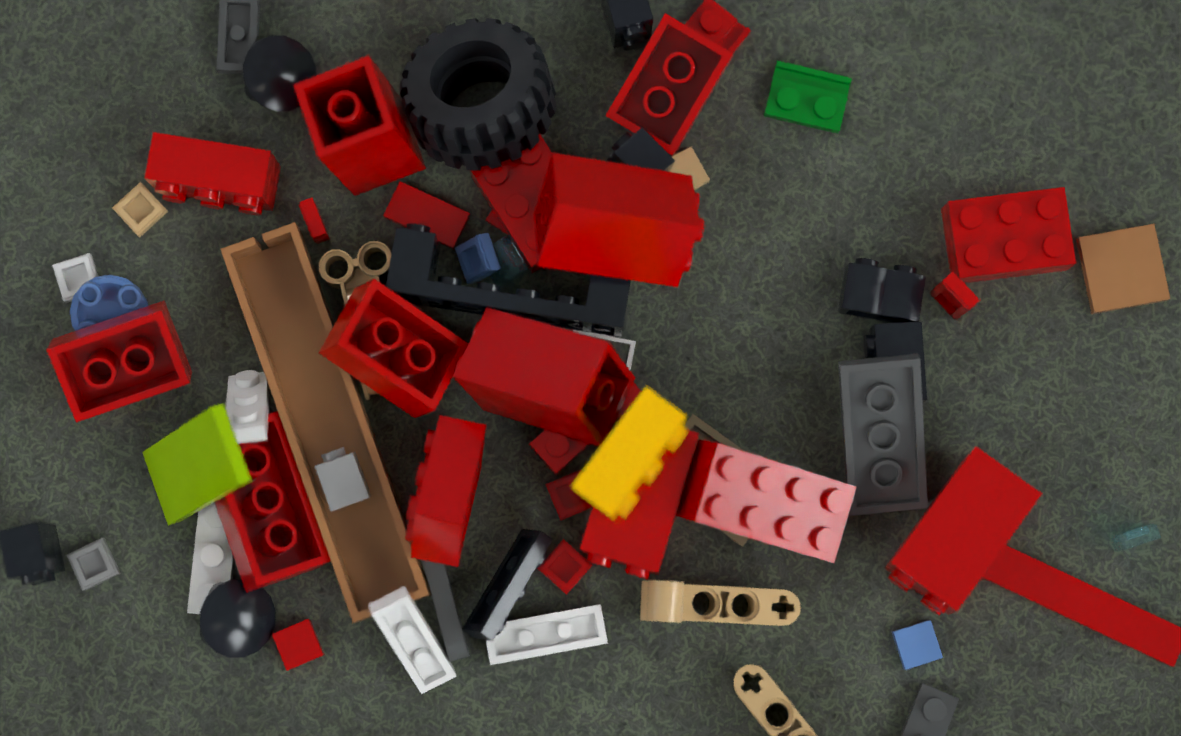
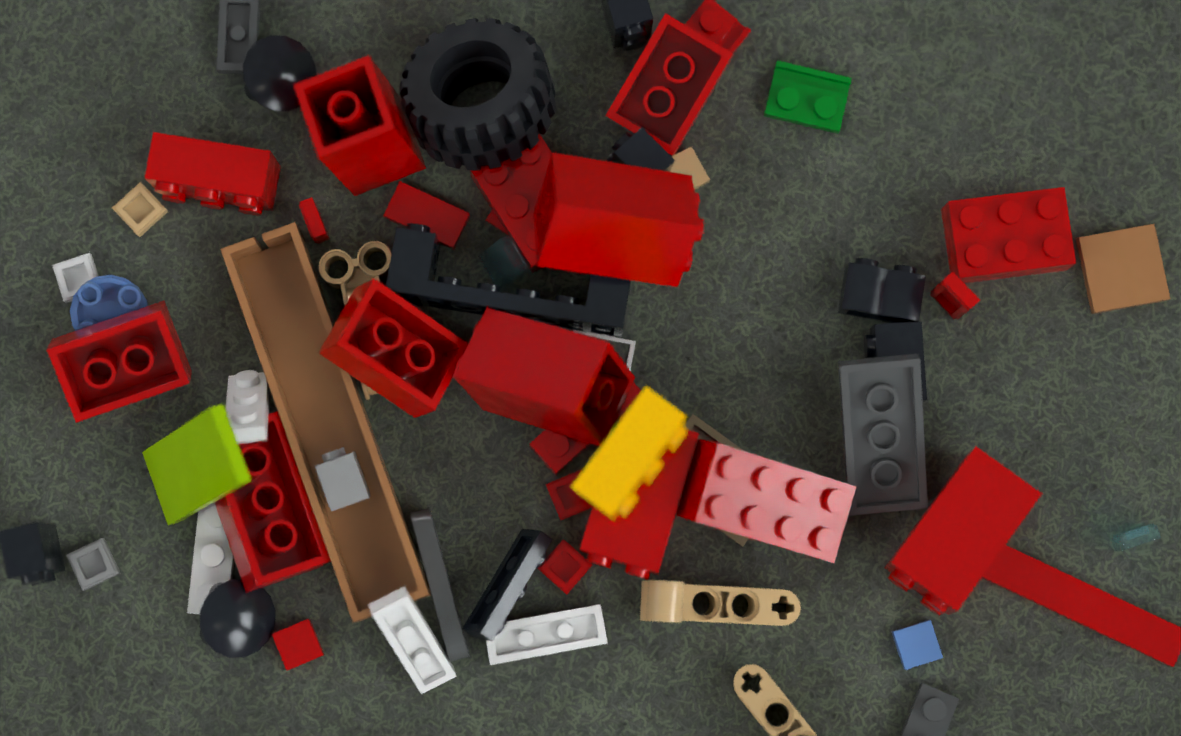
red brick [405,415,487,567] -> none
medium blue tile [455,233,501,284] -> none

